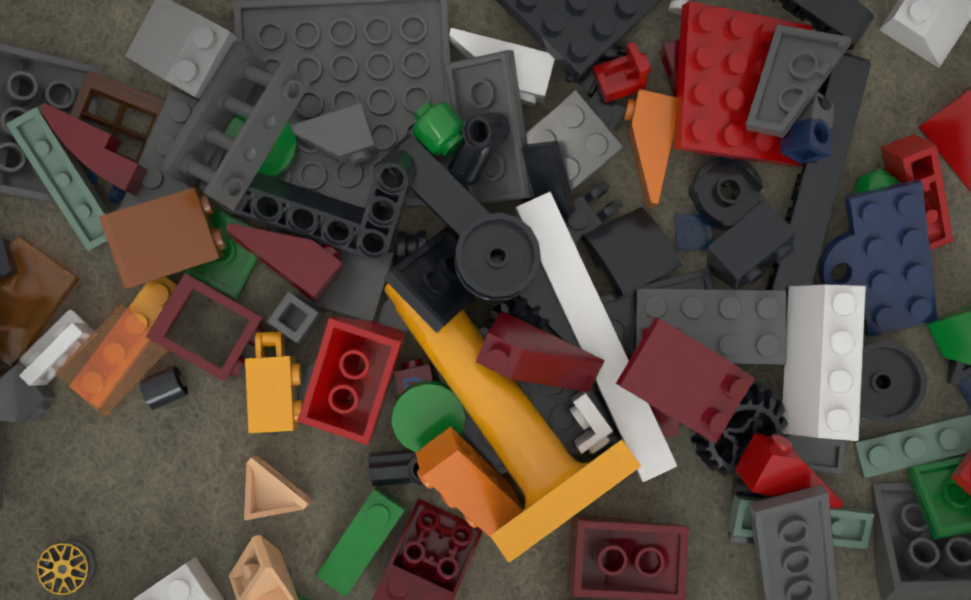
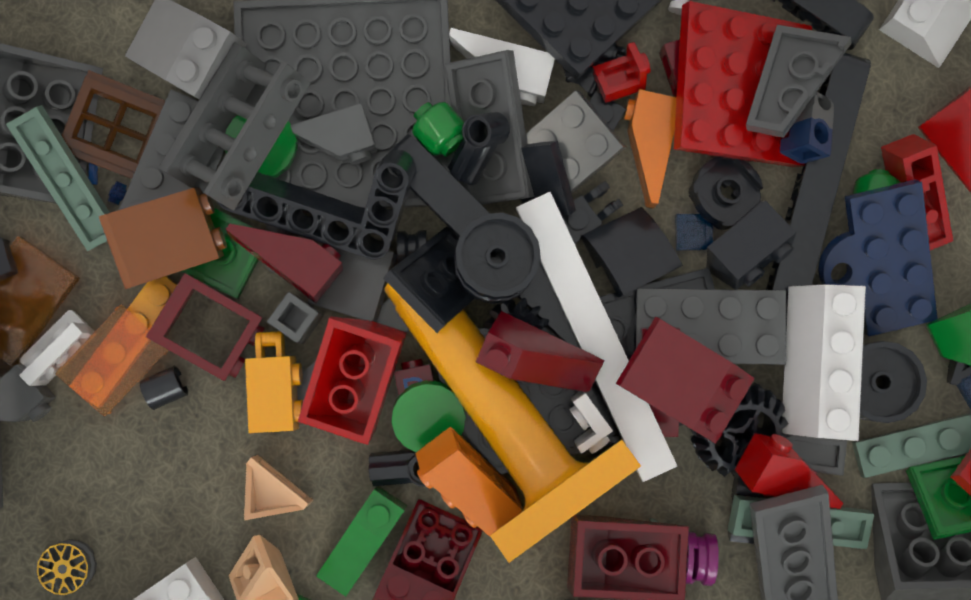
dark red slope [41,103,148,196] -> none
none -> magenta wheel [686,532,719,586]

